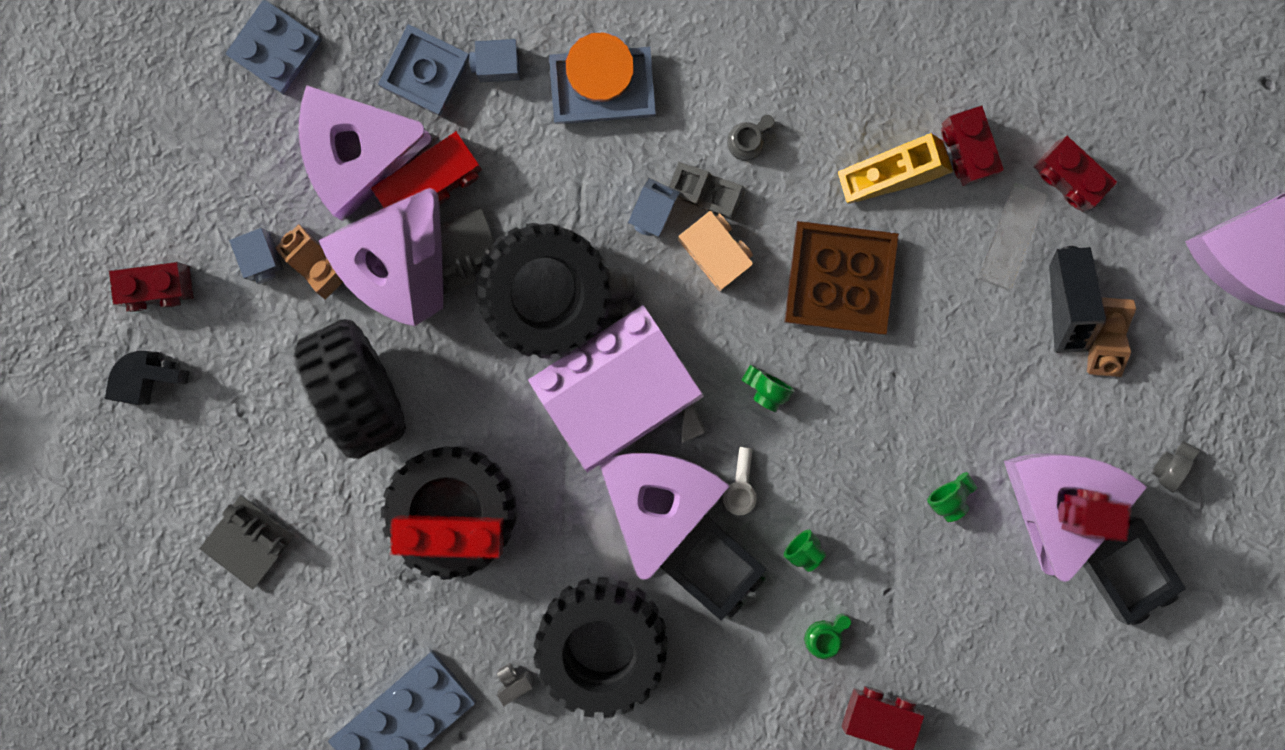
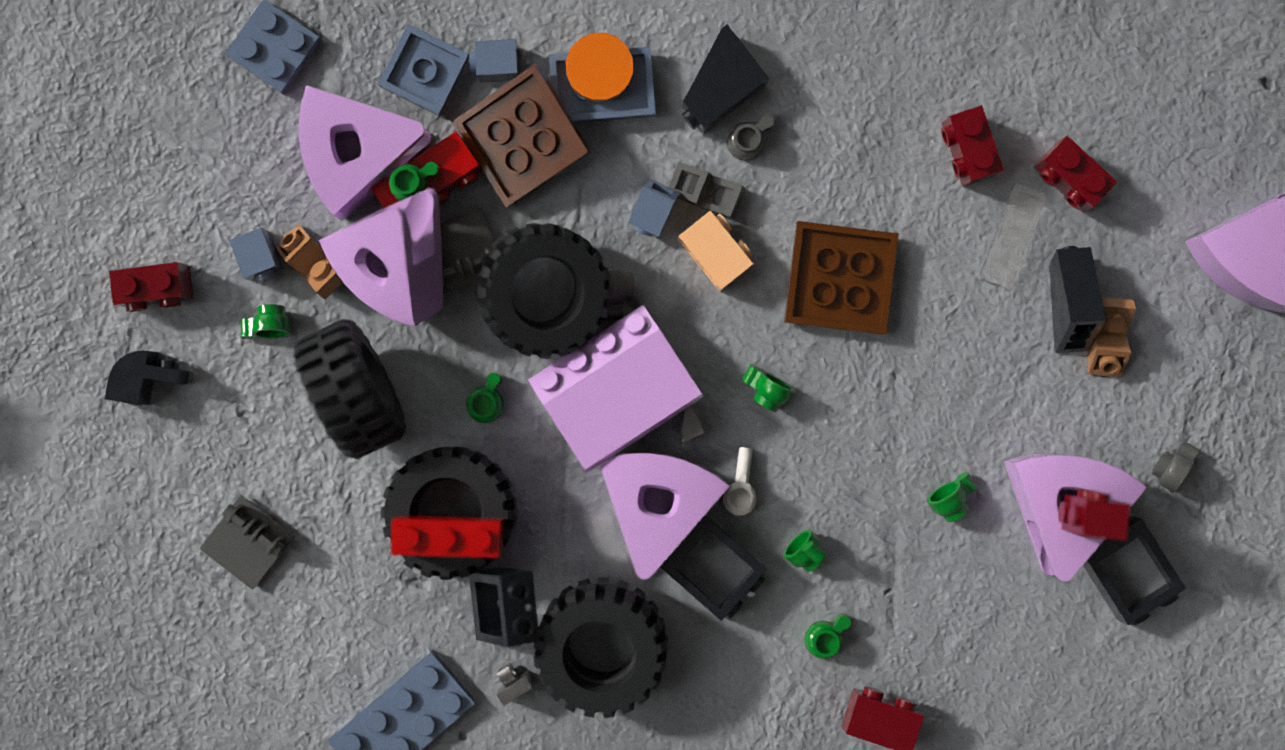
yellow slope [838,133,953,204] -> none
none -> green piece [241,304,291,339]
none -> green piece [389,162,440,201]
none -> reddish brown plate [453,64,592,208]
none -> green piece [466,373,504,424]
none -> black window [469,567,540,648]
none -> black slope [682,24,769,134]

